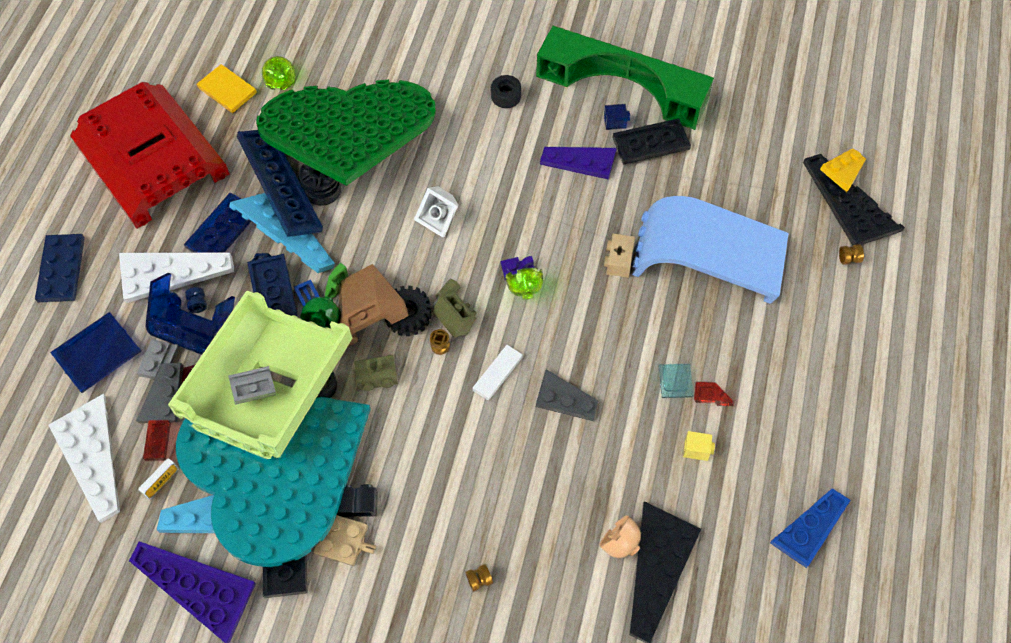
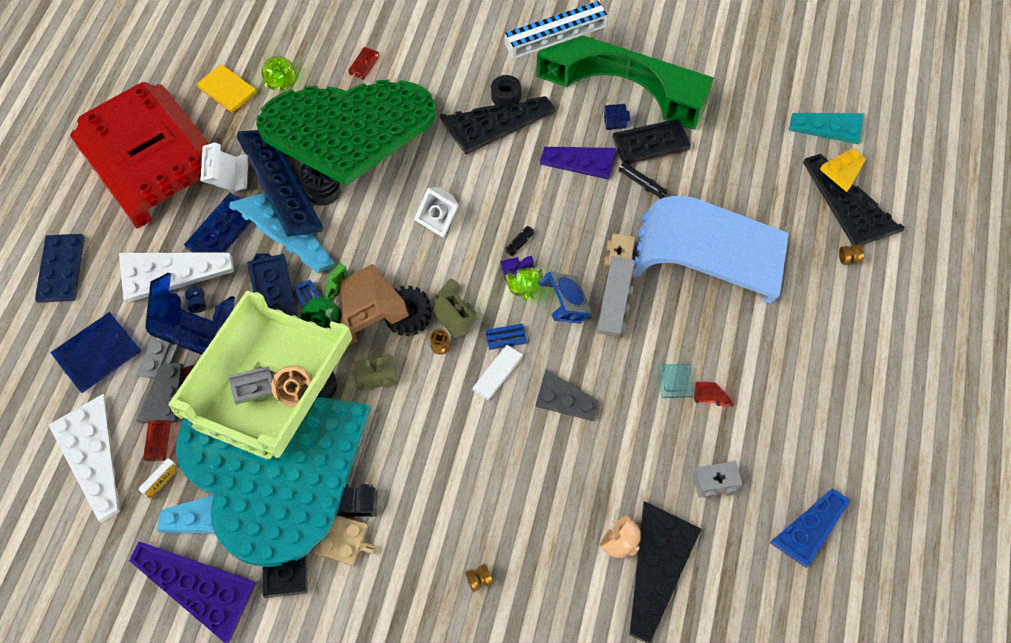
light yellow brick [683,431,715,461] -> none
none -> white panel [201,143,248,192]
none -> light nougat cylinder [271,365,313,407]
none -> clear red plate [348,47,379,80]
none -> black wing [440,96,555,155]
none -> blue tile [485,324,527,350]
none -> white brick [505,1,607,59]
none -> black axle [505,226,534,256]
none -> blue panel [538,272,593,324]
none -> light grey brick [597,256,637,338]
none -> black pin [618,162,668,199]
none -> light grey brick [693,461,742,499]
none -> teal wing [789,113,864,144]

